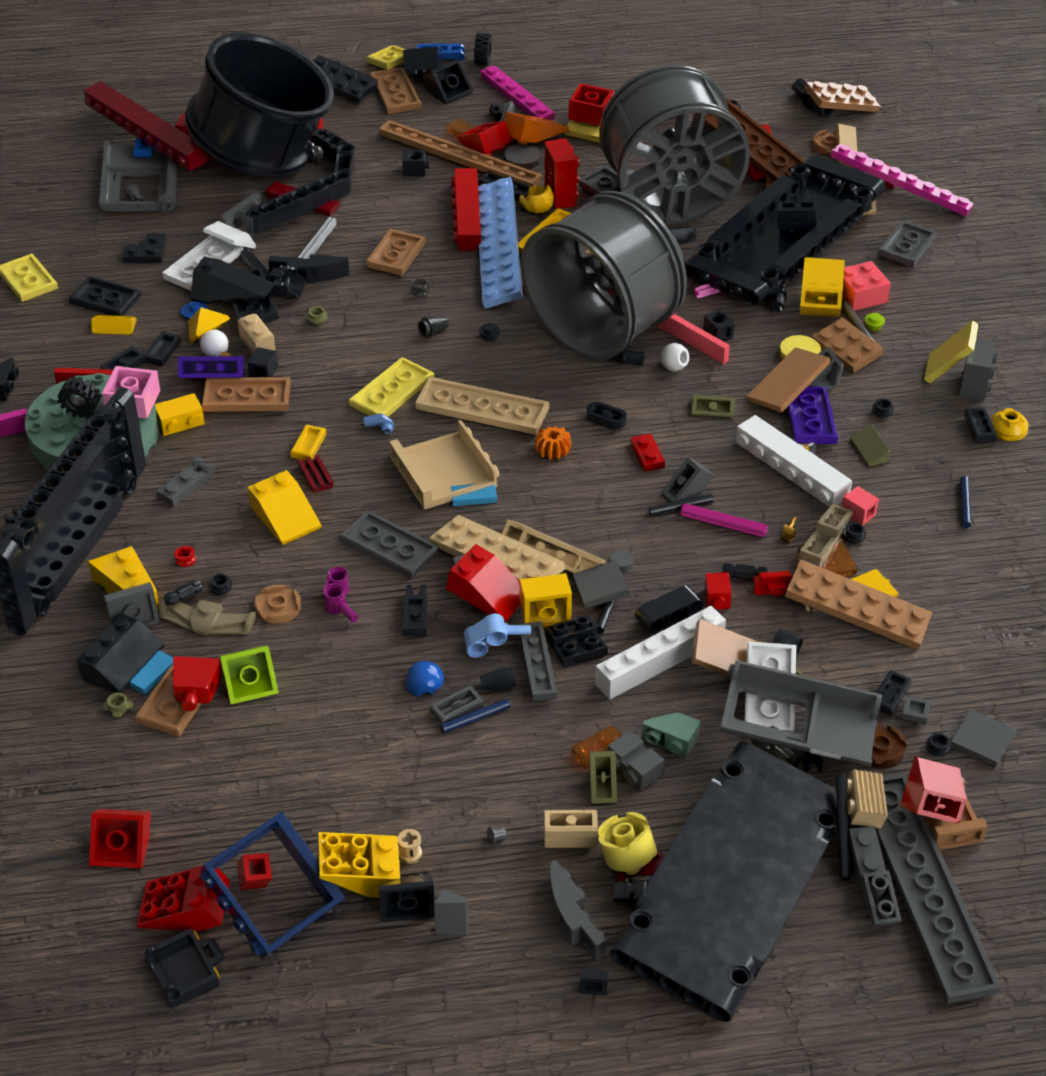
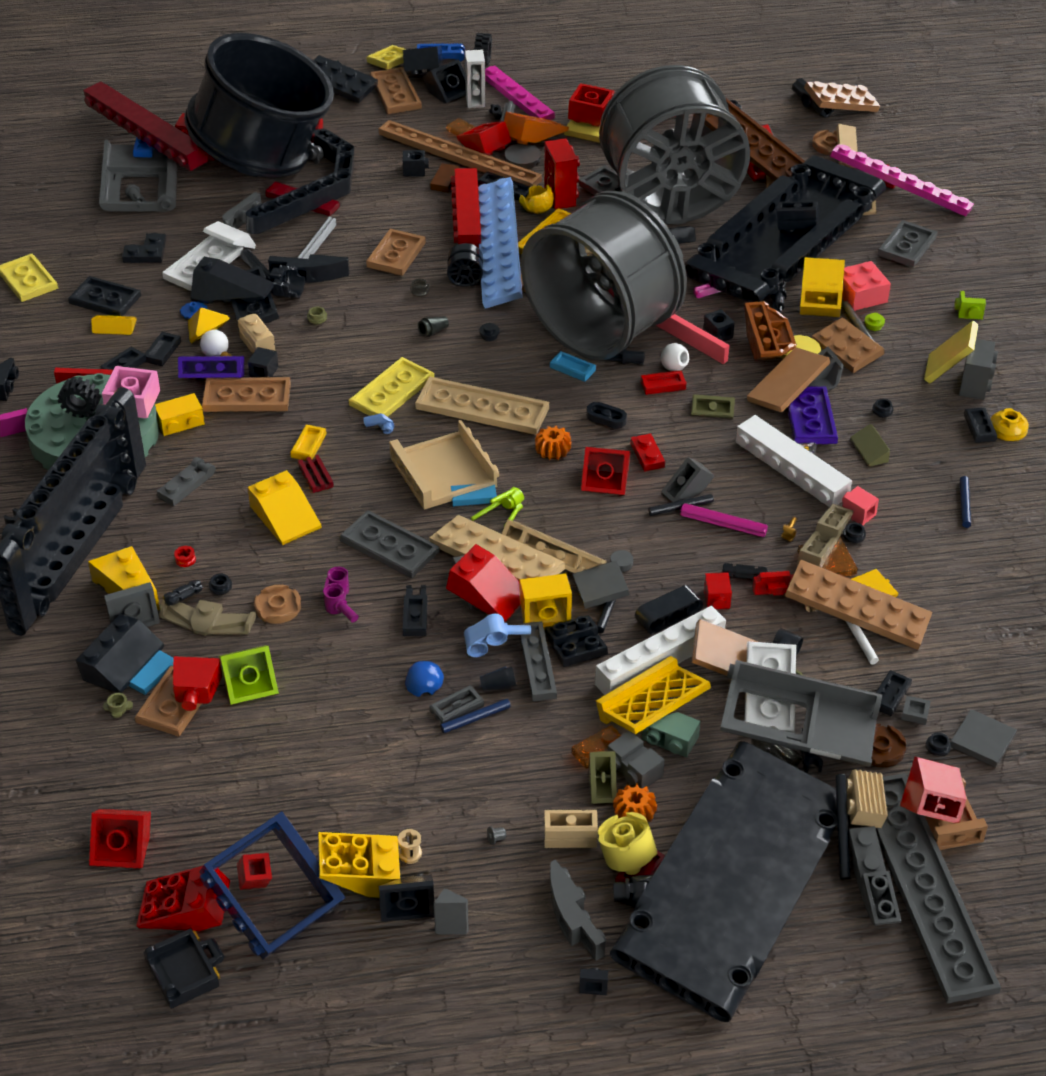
none -> reddish brown tile [430,163,459,193]
none -> black wheel [447,243,483,287]
none -> white brick [465,50,485,108]
none -> lime plant [471,487,524,527]
none -> dark azure tile [550,351,596,382]
none -> red slope [581,447,630,495]
none -> yellow fence [596,656,711,734]
none -> orange gear [613,784,657,822]
none -> red tile [641,370,687,395]
none -> dark orange wedge [744,301,797,360]
none -> white bar [846,621,879,665]
none -> lime bracket [954,291,986,320]

